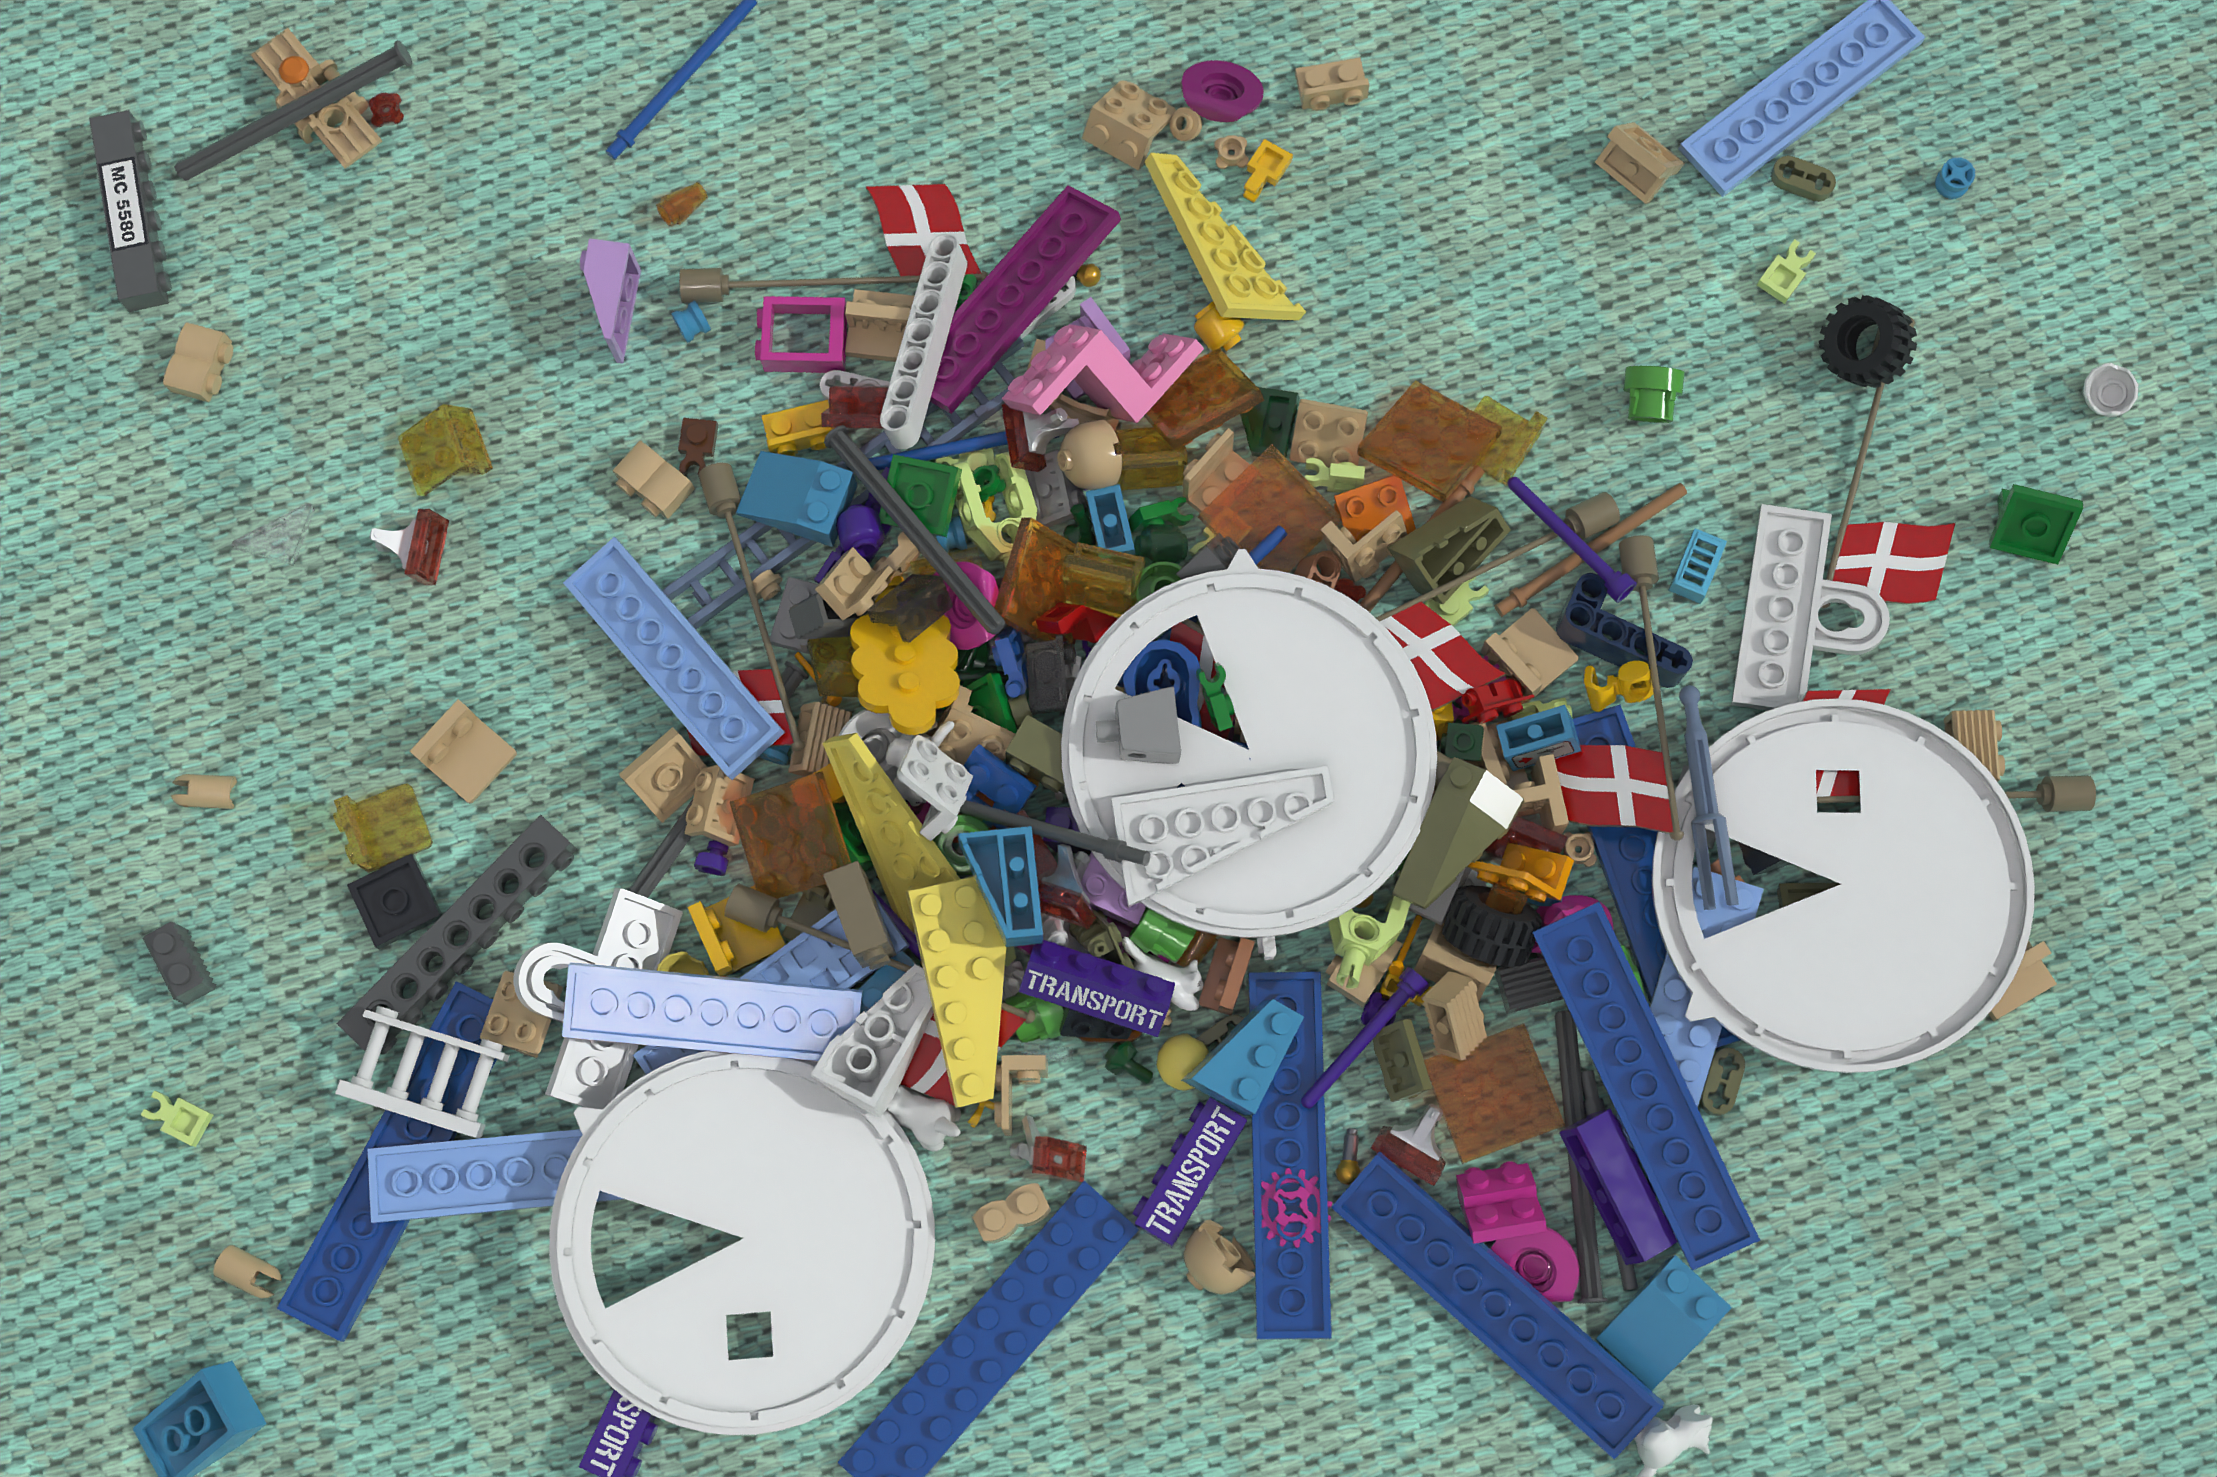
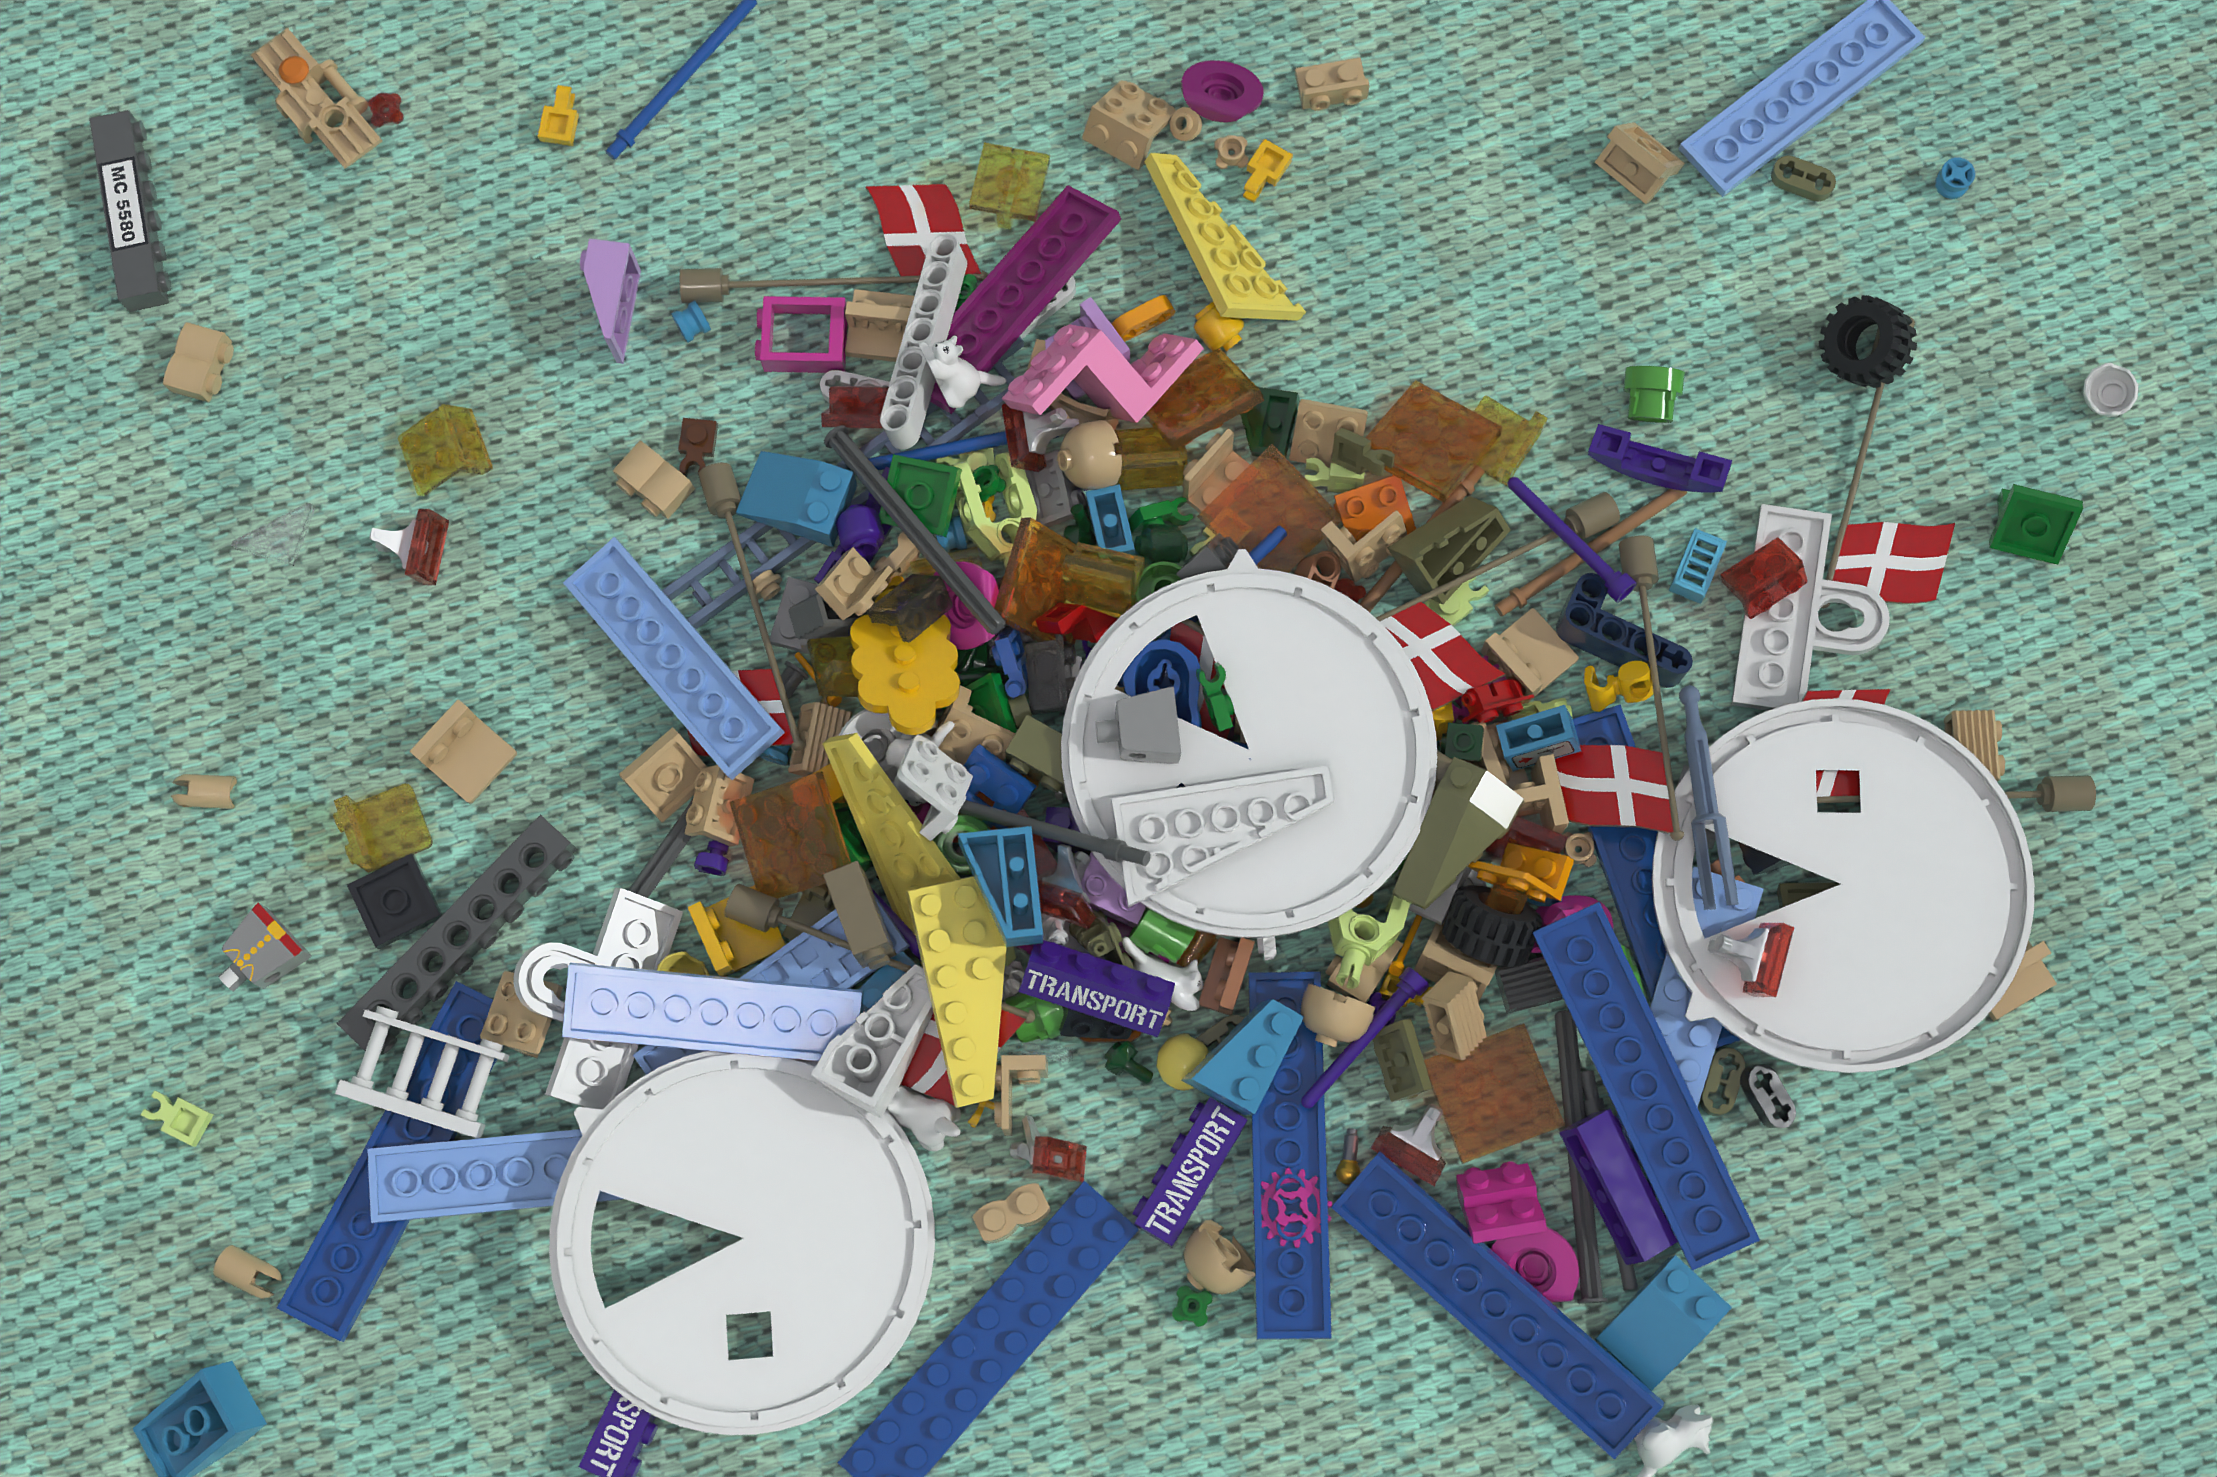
dark grey brick [143,922,217,1005] -> none
dark grey axle [175,40,412,181] -> none
clear orange cone [656,182,708,227] -> none
yellow bracket [762,399,835,456] -> none
pearl gold piece [1073,264,1101,287] -> none
yellowish green plate [1757,239,1816,304] -> none
none -> light grey torso [218,903,312,992]
none -> yellow plate [537,85,579,146]
none -> white animal [919,336,1006,408]
none -> clear yellow bracket [969,142,1050,230]
none -> light orange beam [1112,295,1175,342]
none -> green plate [1172,1285,1212,1327]
none -> tan cylinder [1301,984,1375,1048]
none -> olive plate [1332,427,1395,476]
none -> dark purple slope [1588,424,1733,493]
none -> piece [1708,923,1794,998]
none -> clear red bracket [1720,537,1808,619]
none -> beam [1740,1064,1796,1128]

